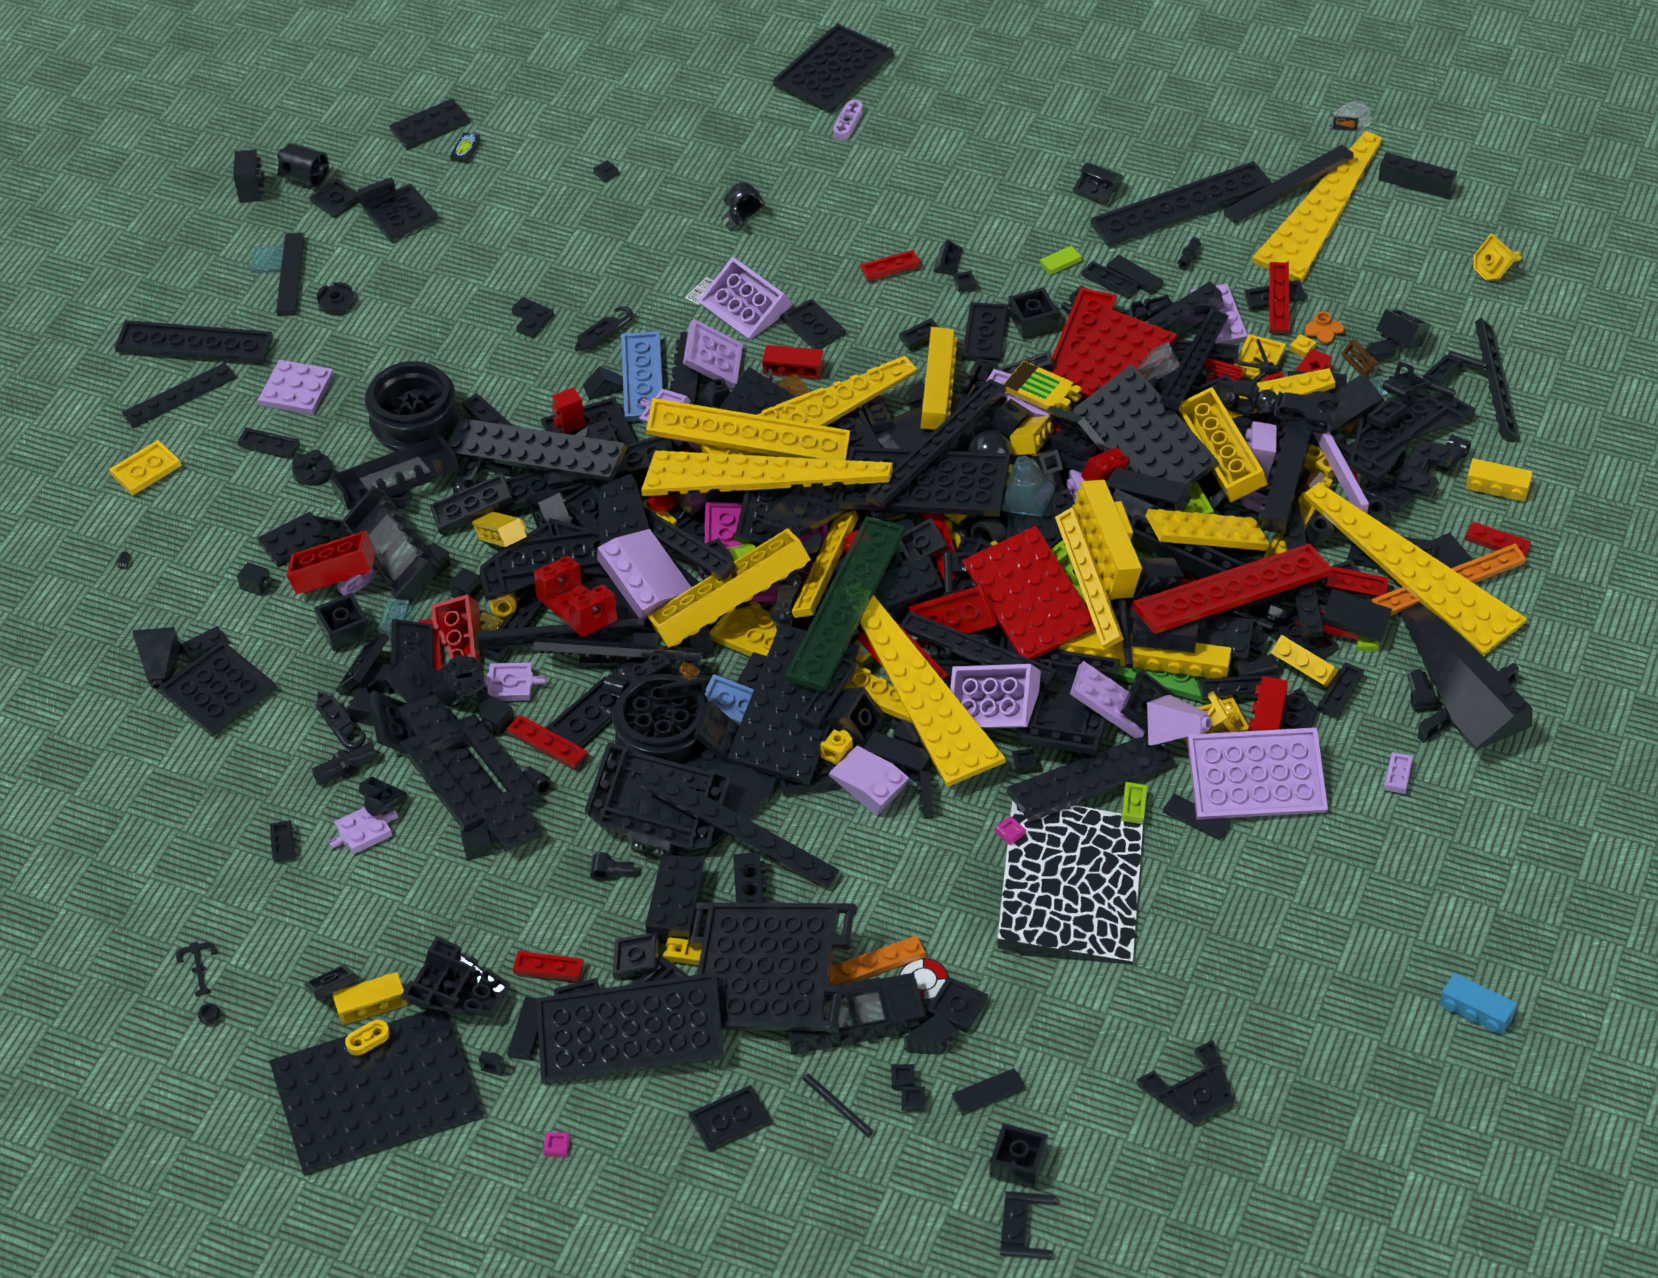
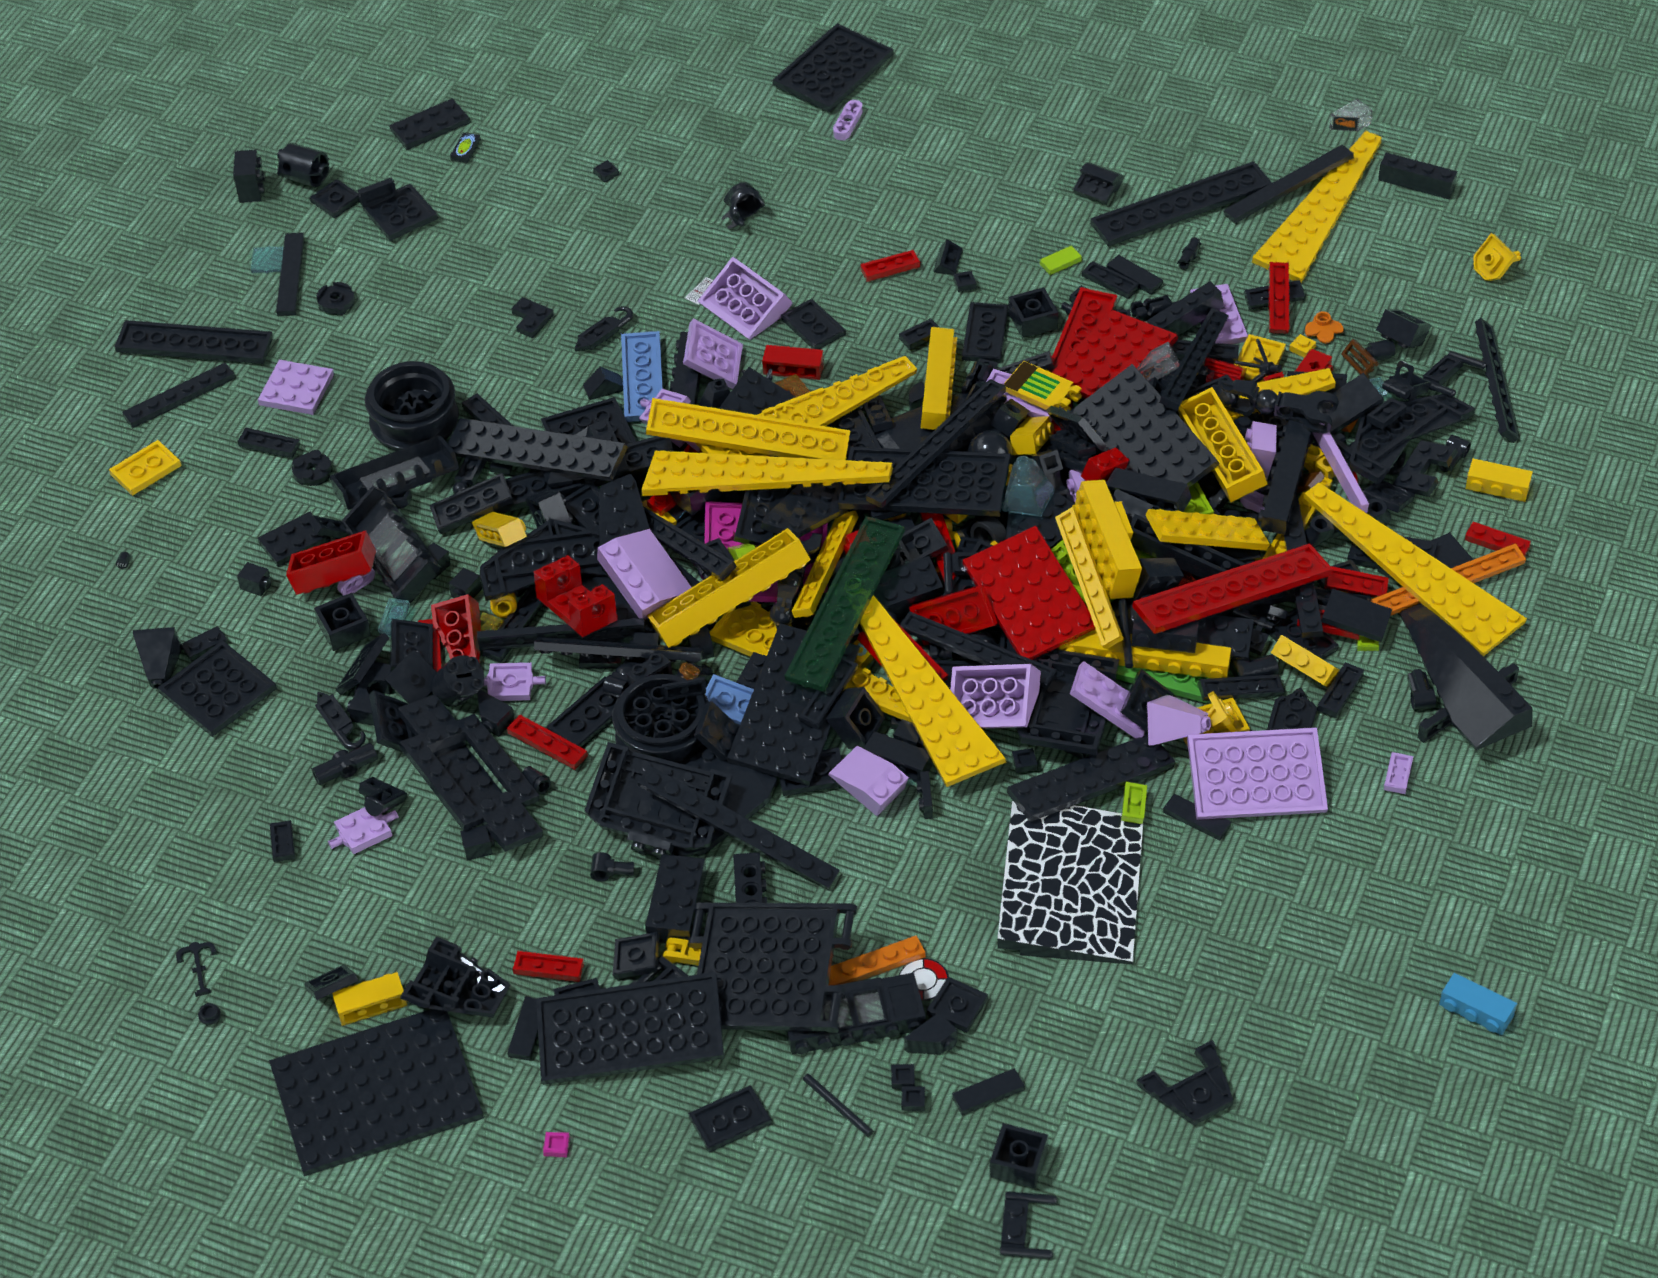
yellow plate [345,1020,390,1055] -> none
black plate [478,1051,506,1077] -> none
red brick [551,387,586,434] -> none
yellow brick [820,730,853,765] -> none
dark pink tile [994,816,1026,845] -> none
red brick [1248,676,1288,731] -> none

